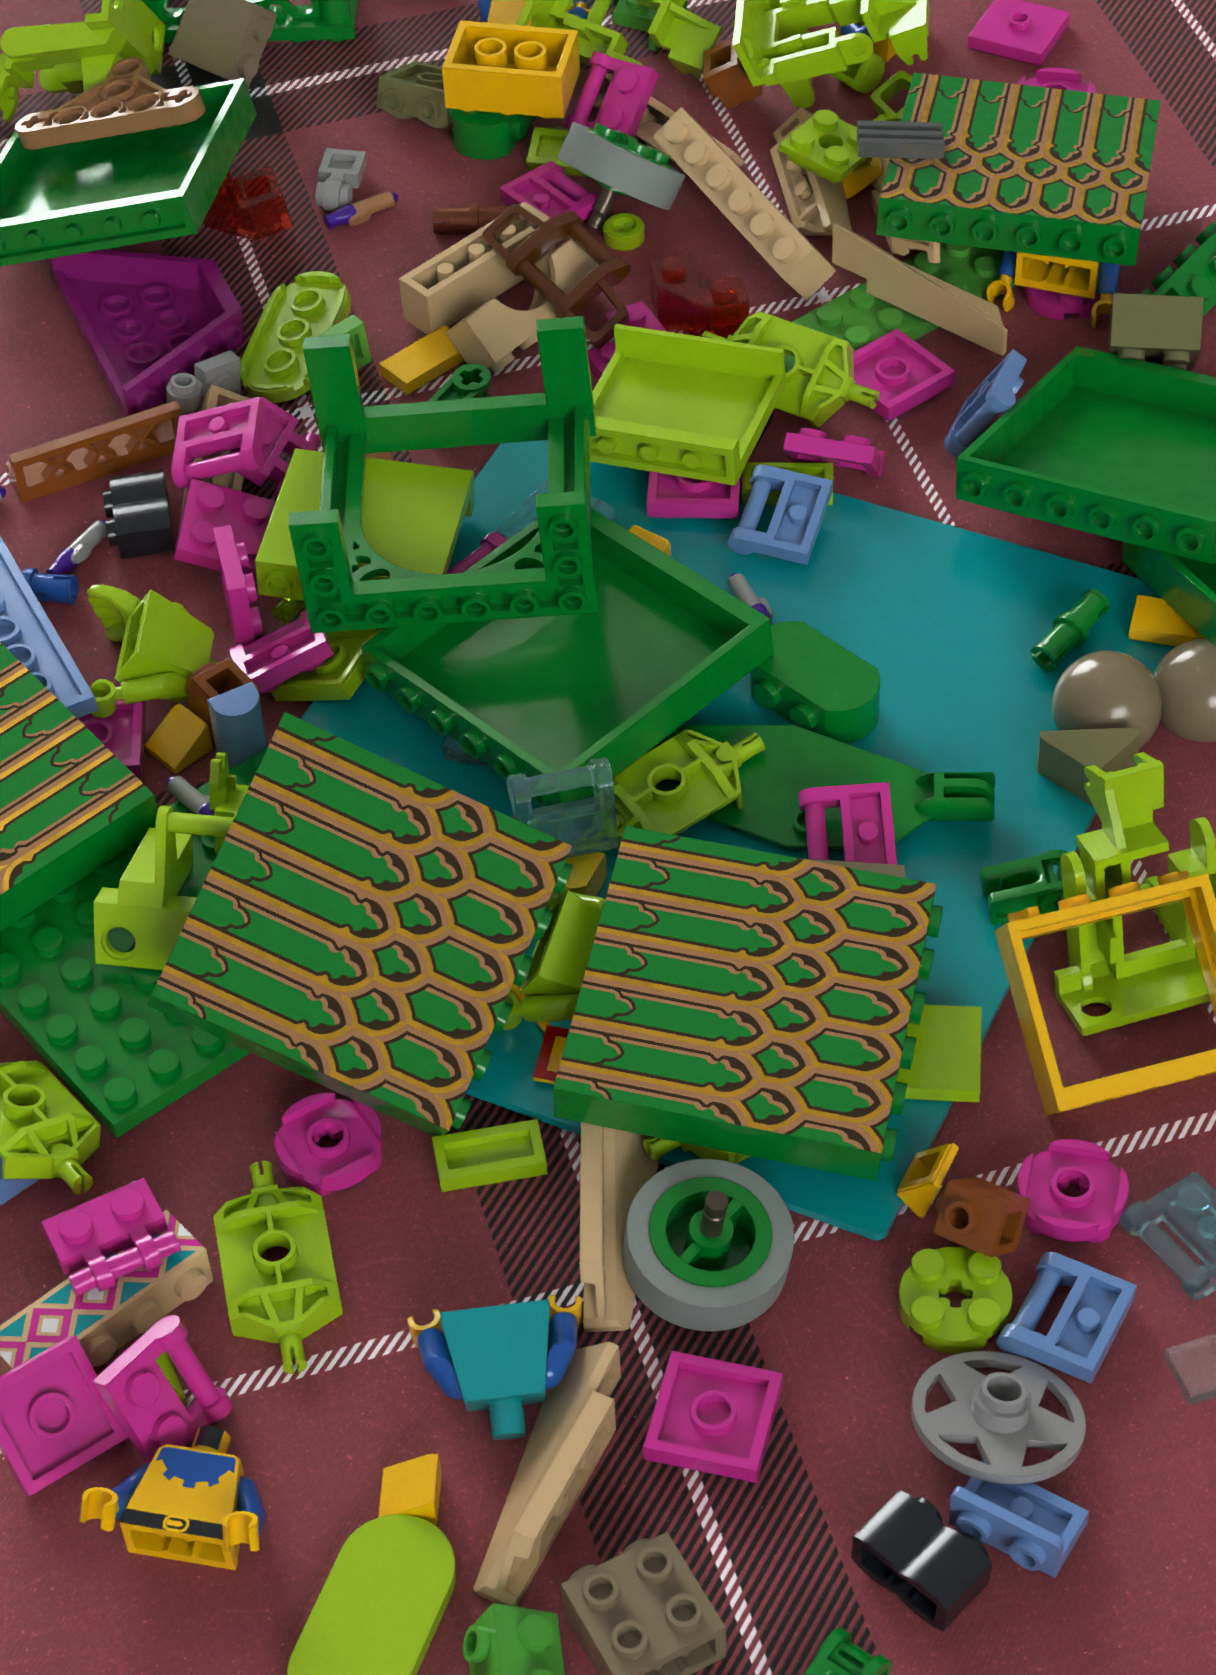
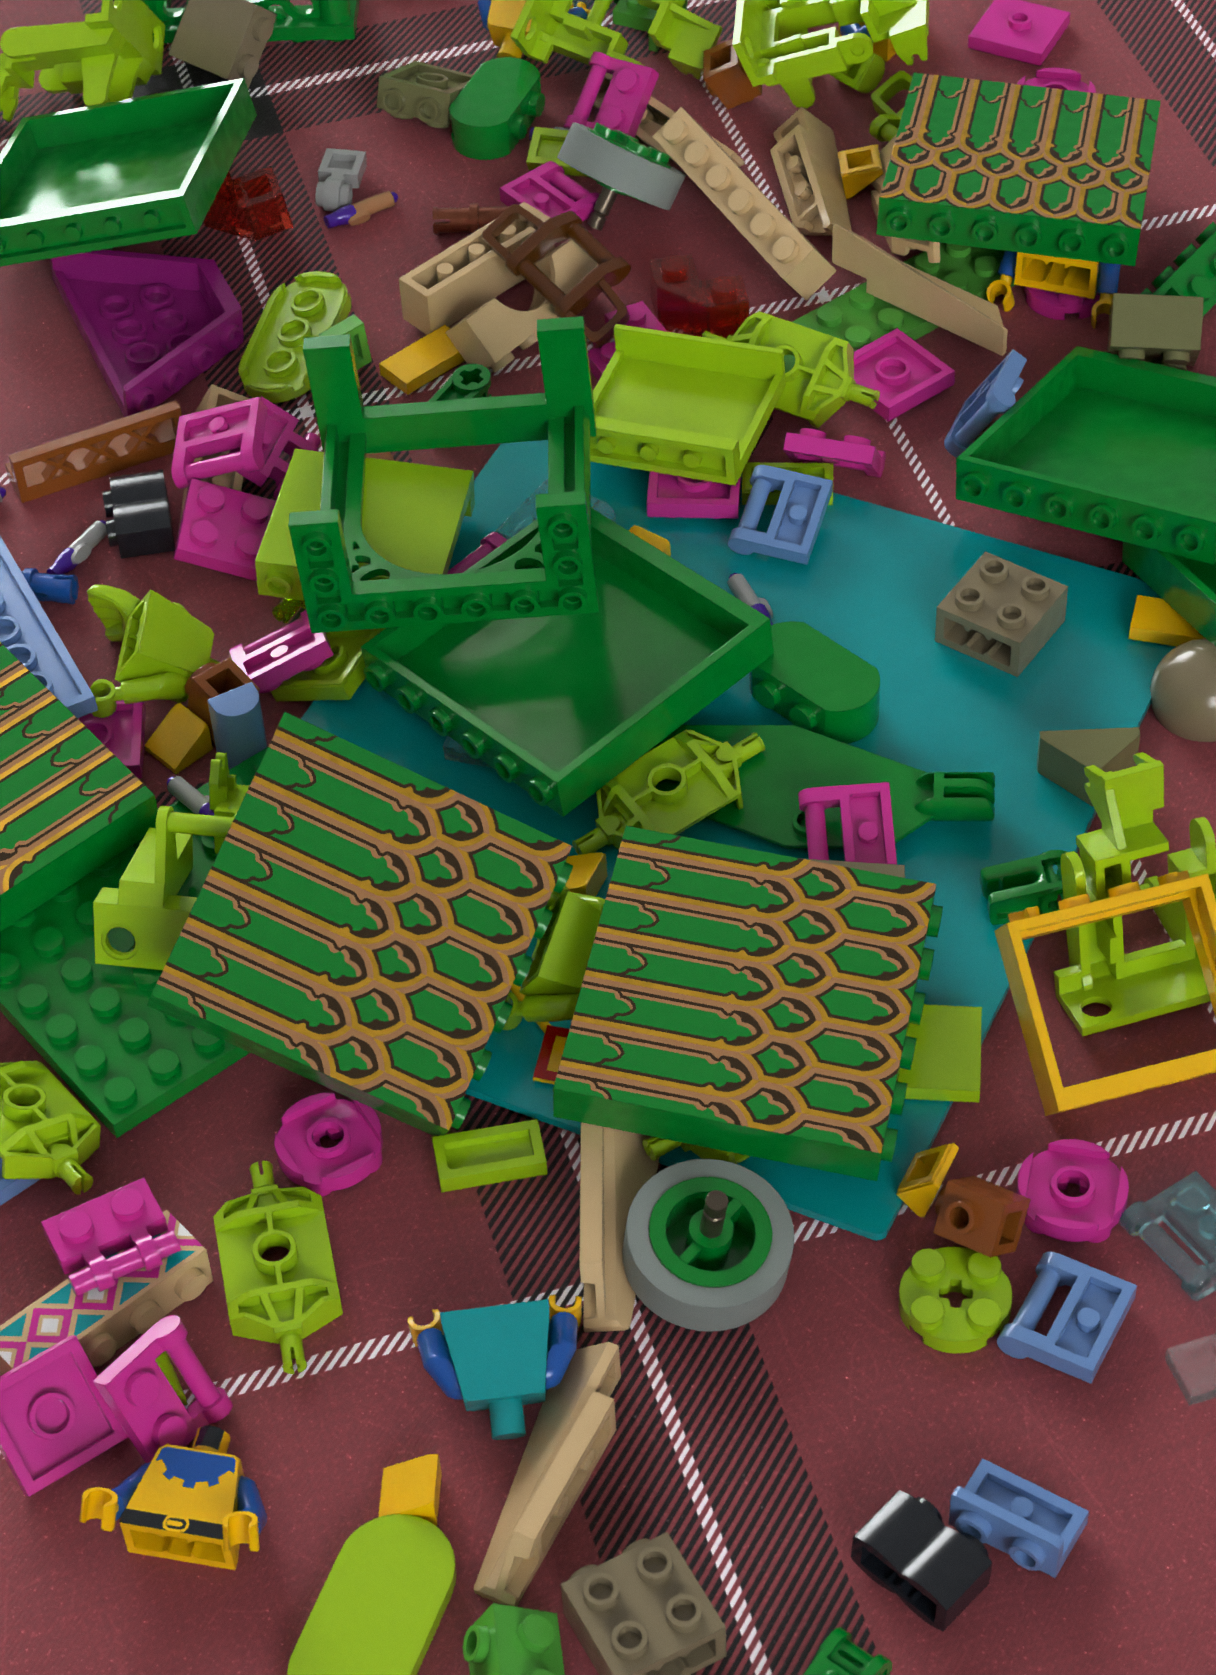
medium nougat beam [15,57,205,149] -> none
light grey plate [166,350,241,416] -> none
dark pink plate [212,525,263,647] -> none
yellow brick [442,20,580,119] -> none
clear light blue plate [506,757,619,858] -> none
lime tile [603,213,645,251] -> none
dark pink plate [643,1350,783,1483] -> none
lime piece [778,109,868,184] -> none
dark grey tile [856,120,945,159] -> none
light grey wheel [911,1351,1086,1484] -> none
green pin [1031,589,1110,671] -> none
dark tan piece [1052,651,1162,749] -> none
none -> dark tan brick [935,551,1068,677]

